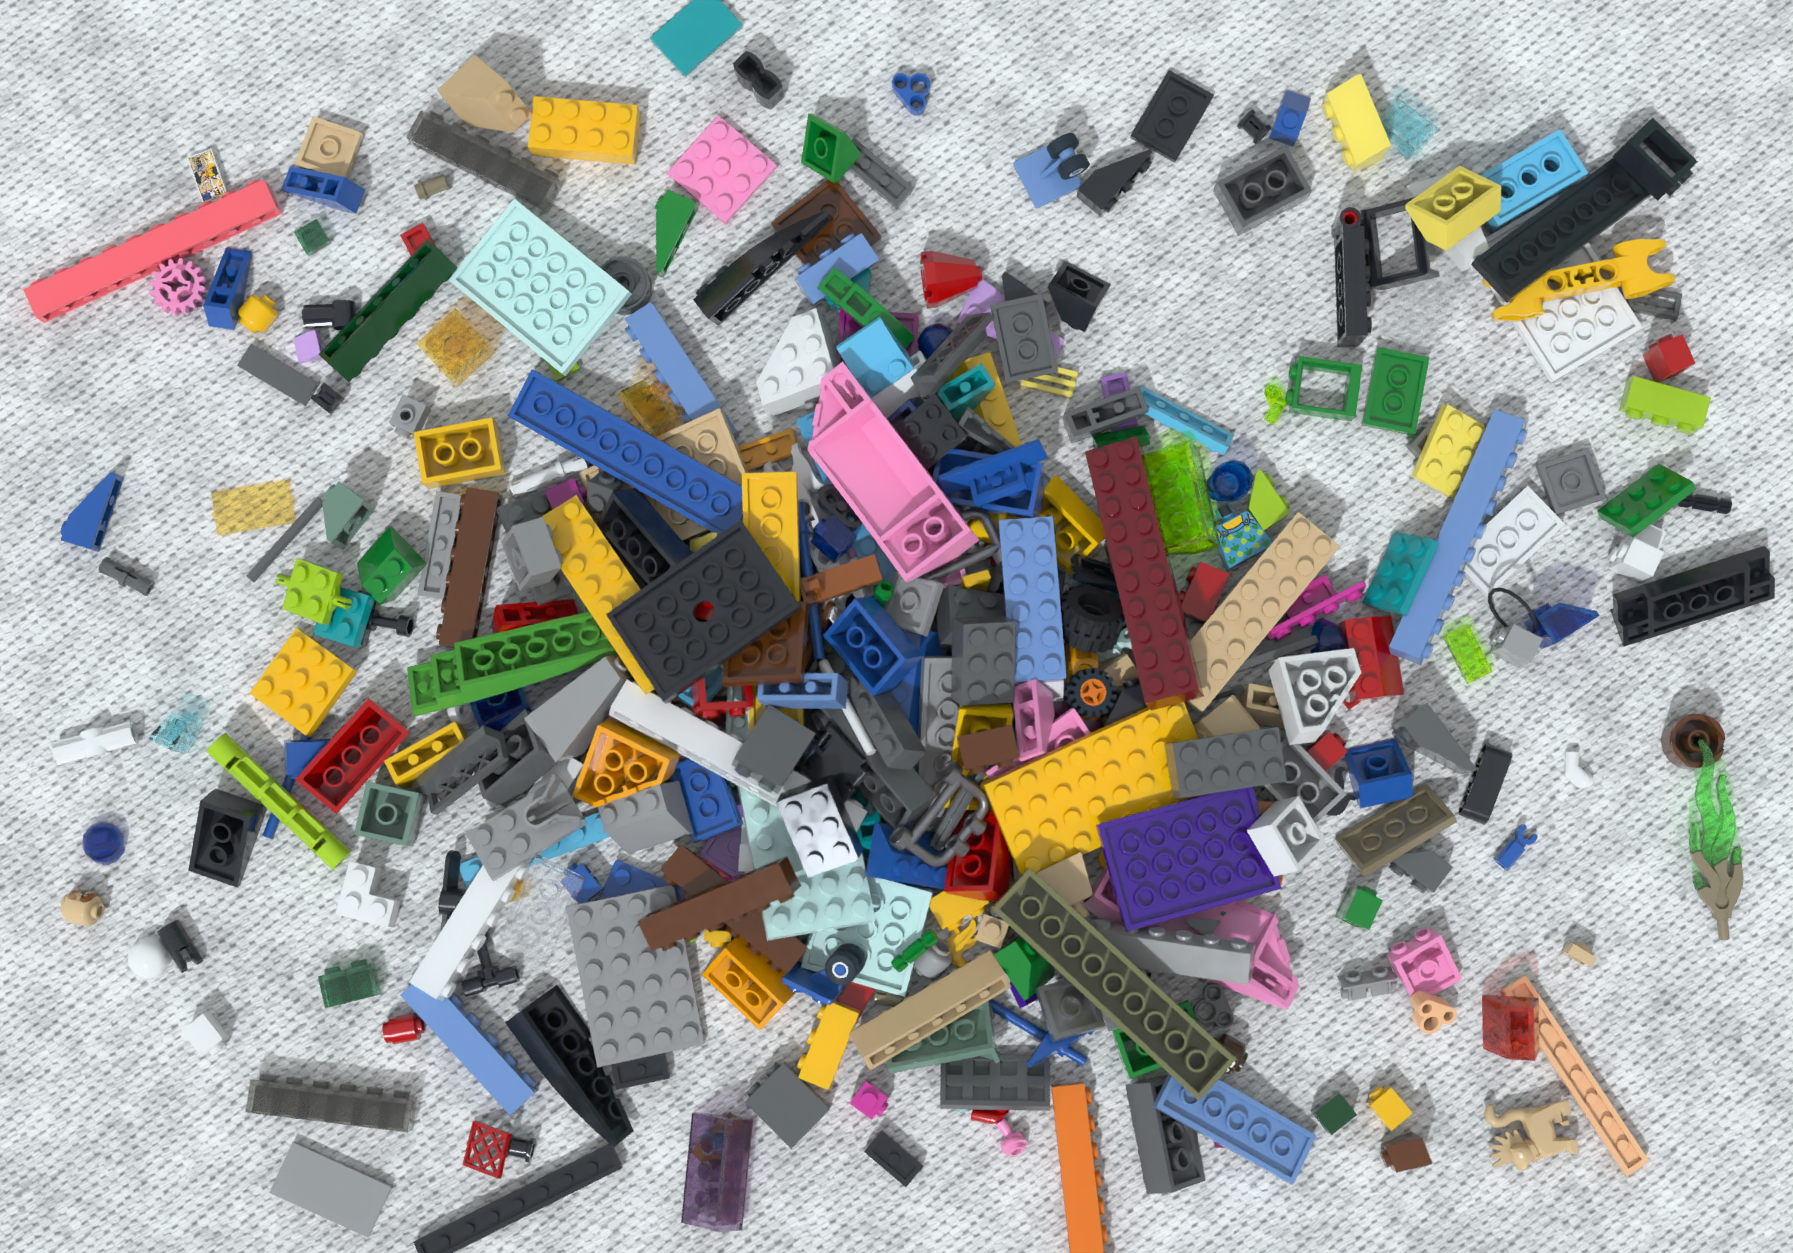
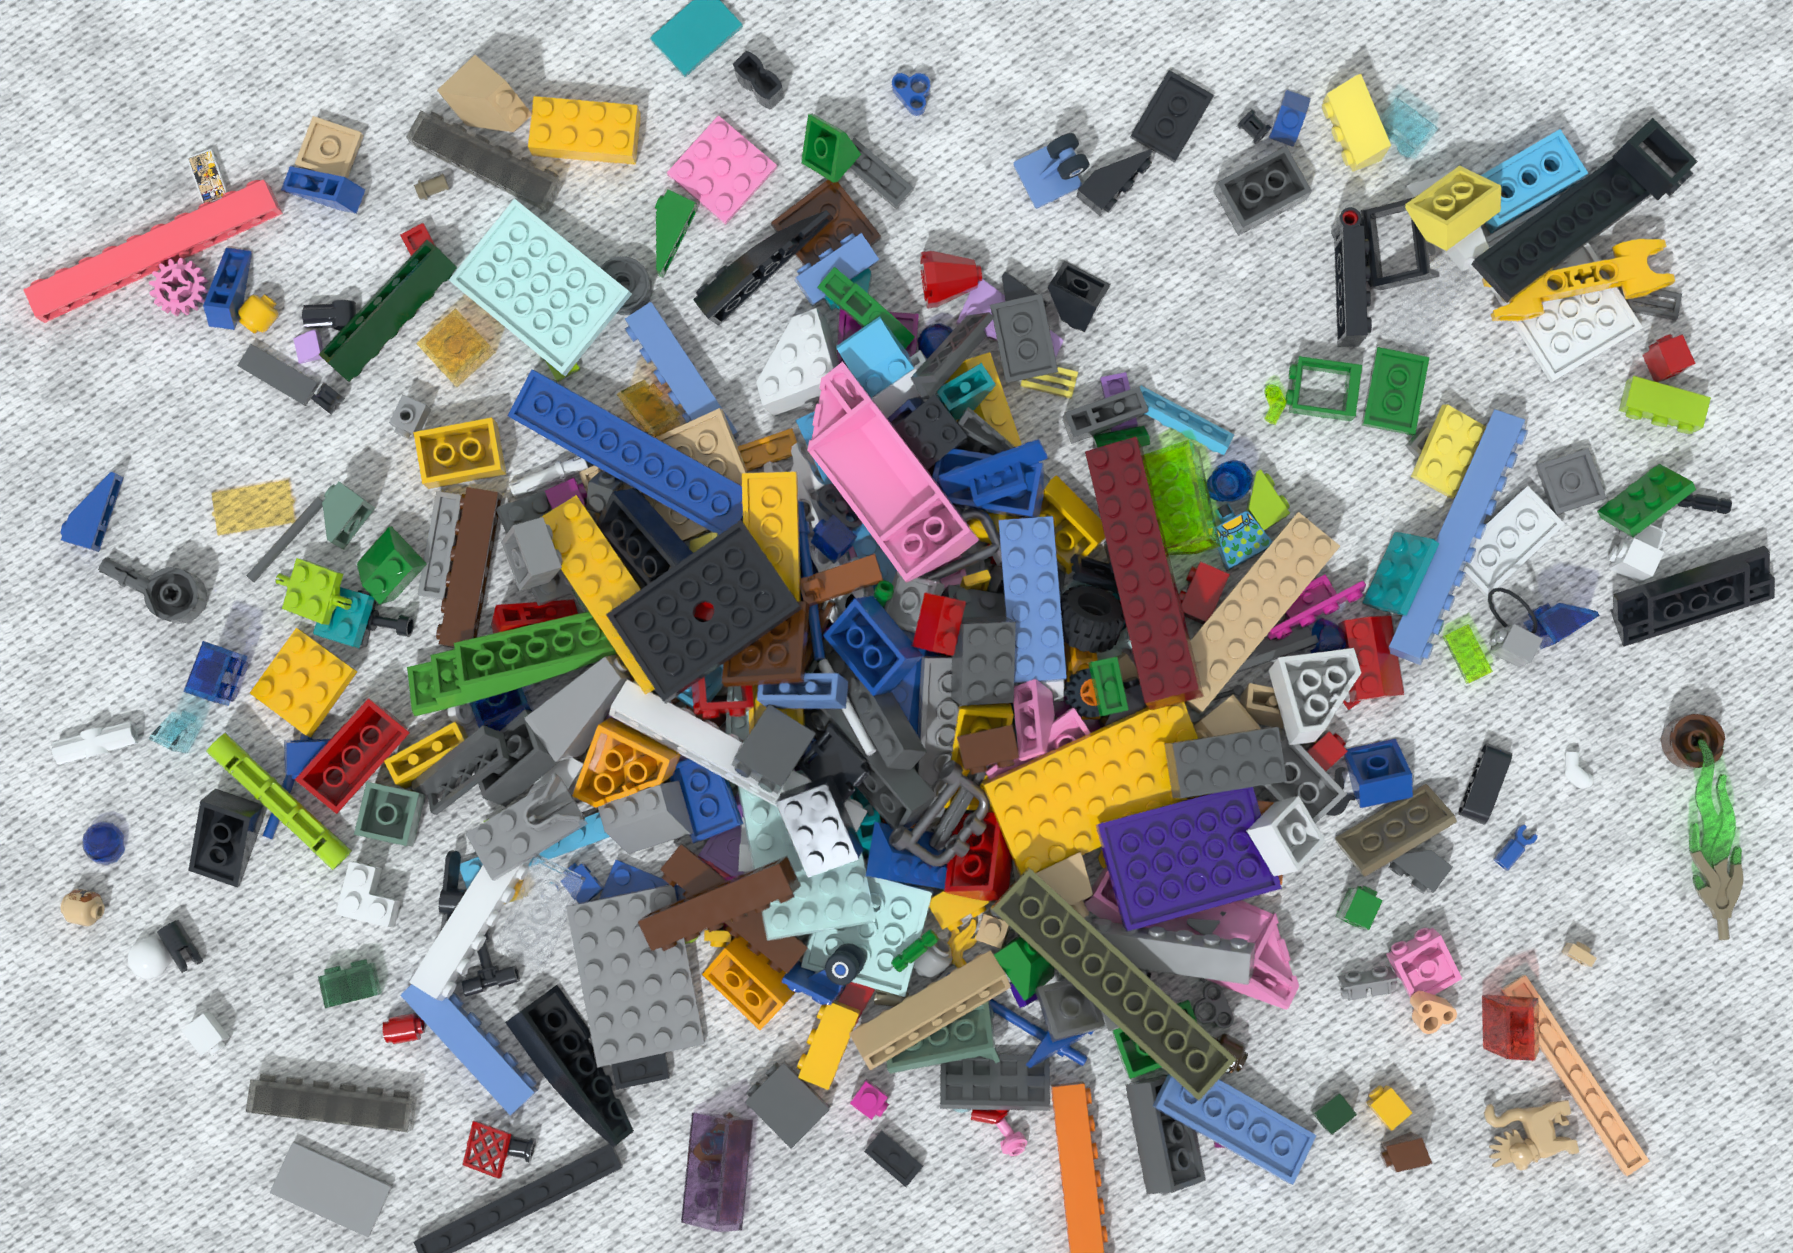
clear green plate [294,219,332,256] -> none
dark grey slope [1391,703,1477,775] -> none
none -> dark grey brick [144,567,207,624]
none -> clear blue brick [183,641,248,706]
none -> red brick [912,592,966,656]
none -> green plate [1089,657,1129,716]

